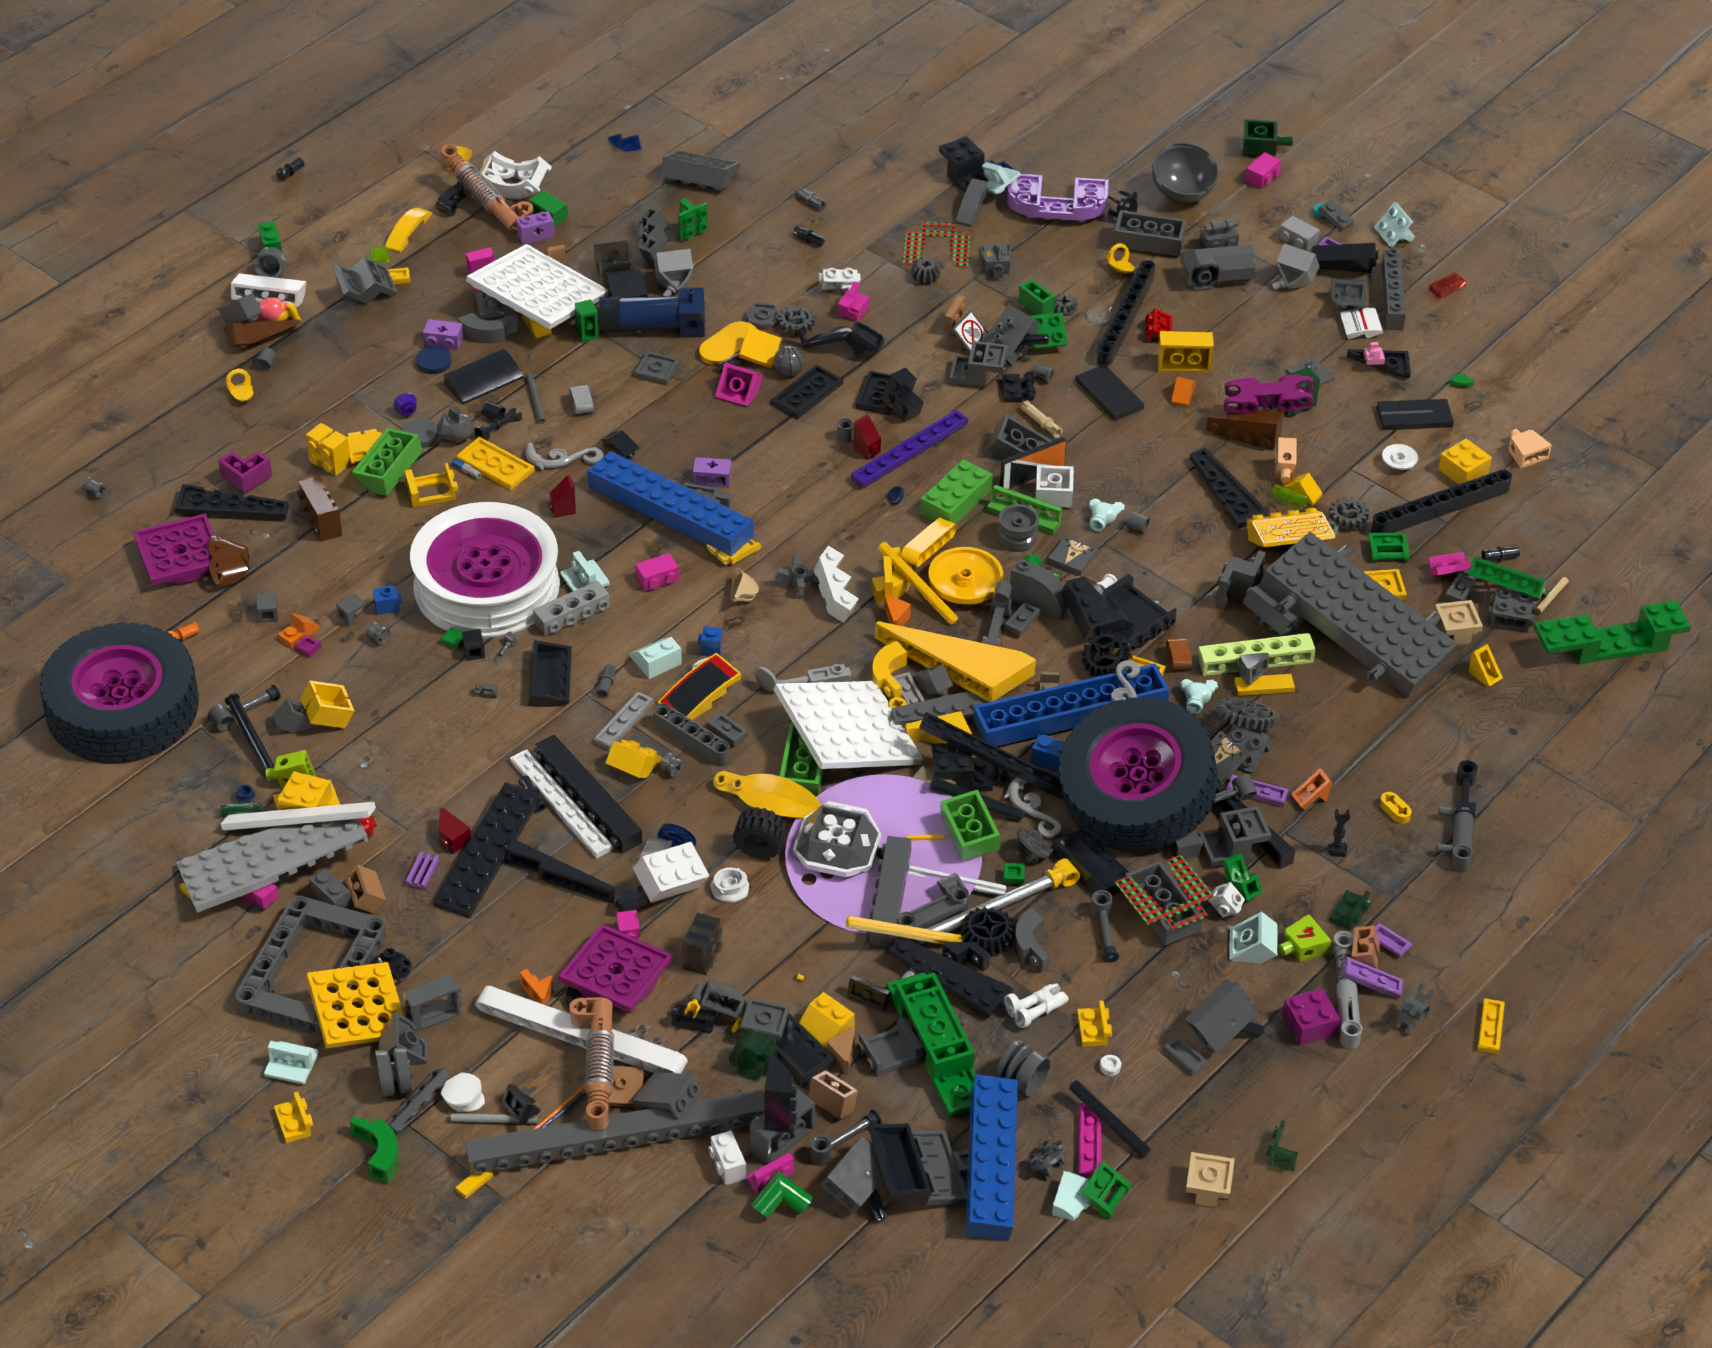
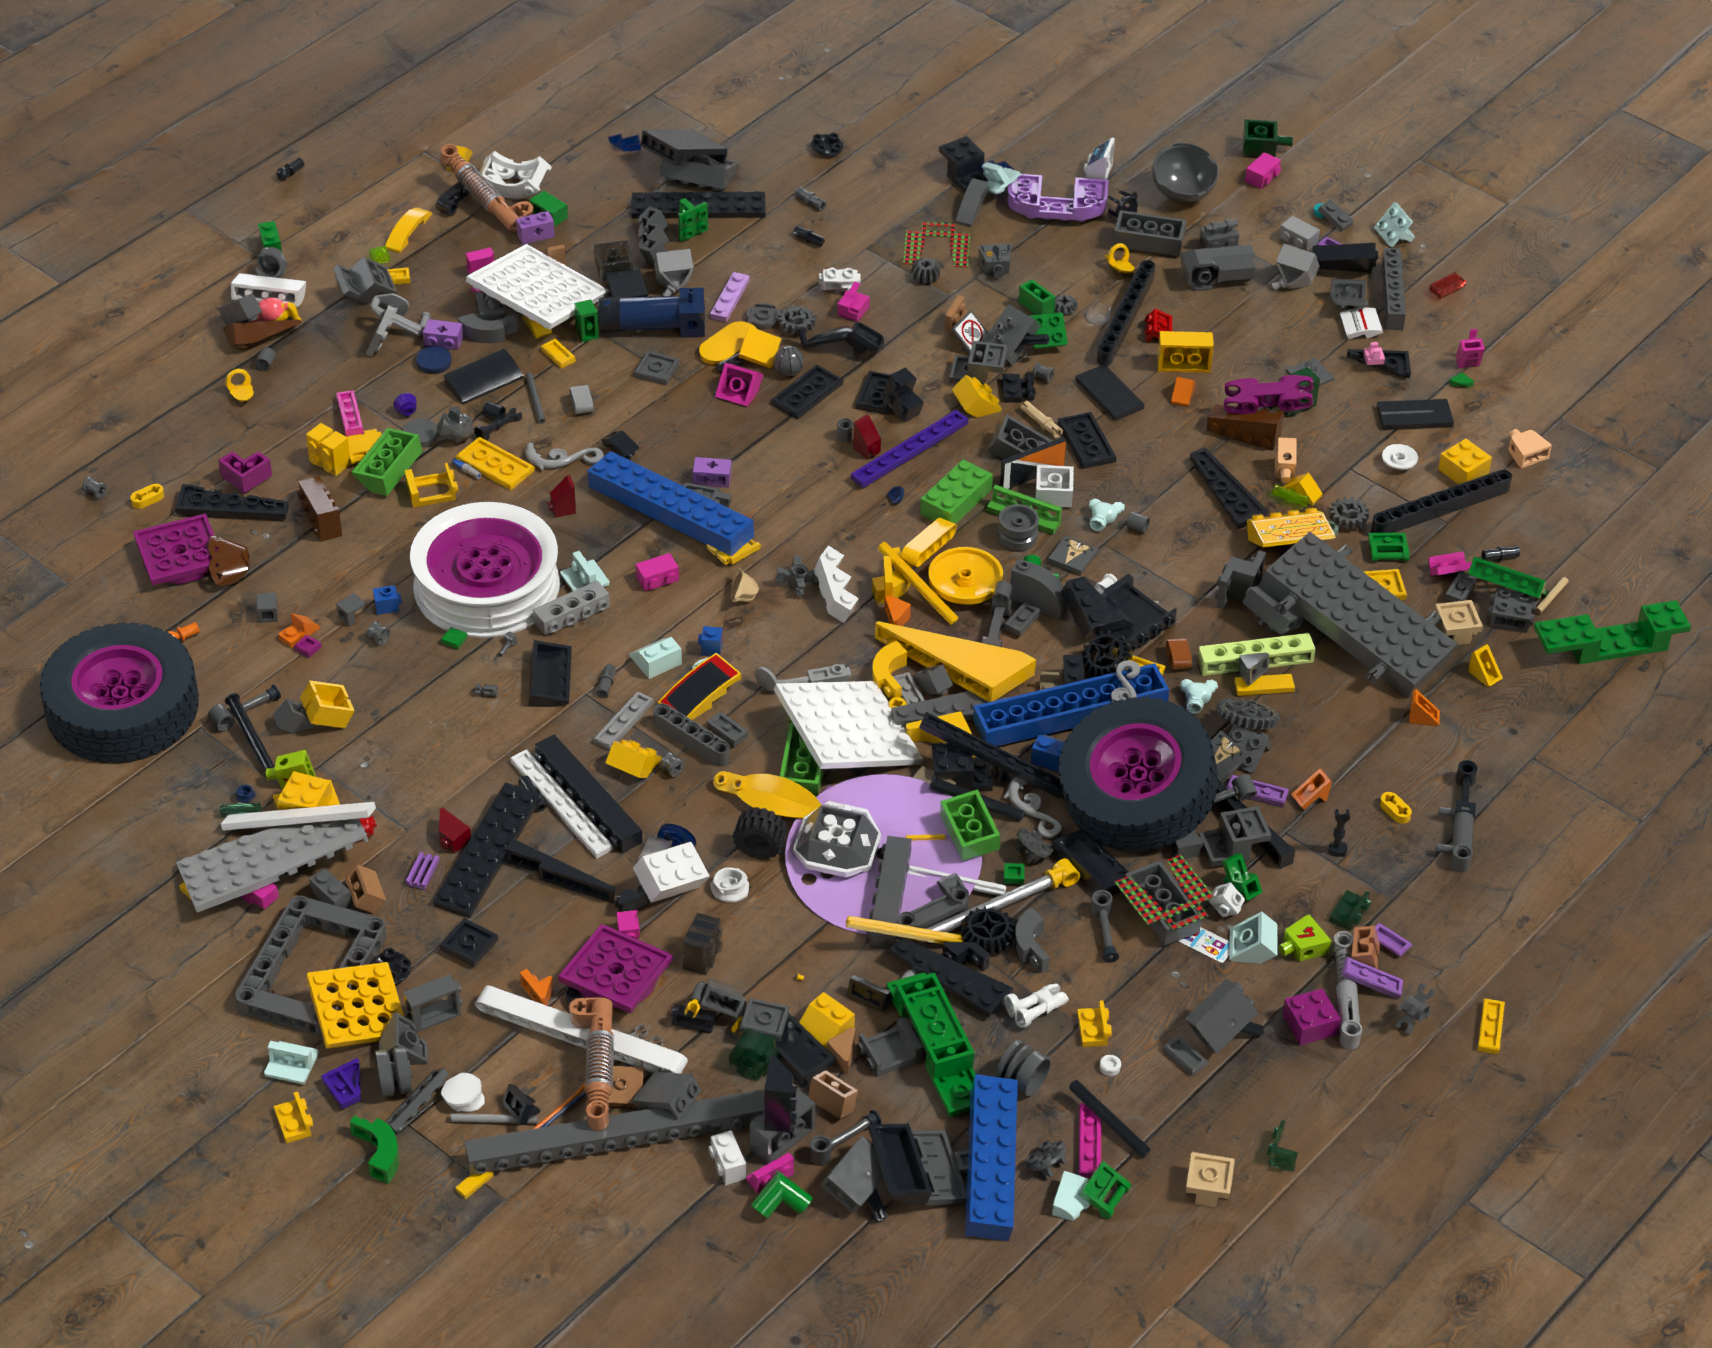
black brick [462,629,485,661] -> none
none -> yellow beam [130,484,164,509]
none -> dark purple wing [321,1058,361,1109]
none -> dark pink tile [336,390,364,436]
none -> light grey plate [366,293,431,357]
none -> black plate [440,918,498,967]
none -> yellow tile [541,339,576,368]
none -> black plate [631,191,766,219]
none -> black panel [640,129,728,166]
none -> lavender plate [710,272,749,323]
none -> black dish [811,133,843,156]
none -> yellow slope [952,375,1002,418]
none -> black tile [1058,412,1117,469]
none -> black brick [1062,655,1085,685]
none -> white slope [1084,138,1115,180]
none -> sticker [1178,928,1230,963]
none -> orange slope [1409,689,1440,726]
none -> dark pink piece [1456,329,1485,368]

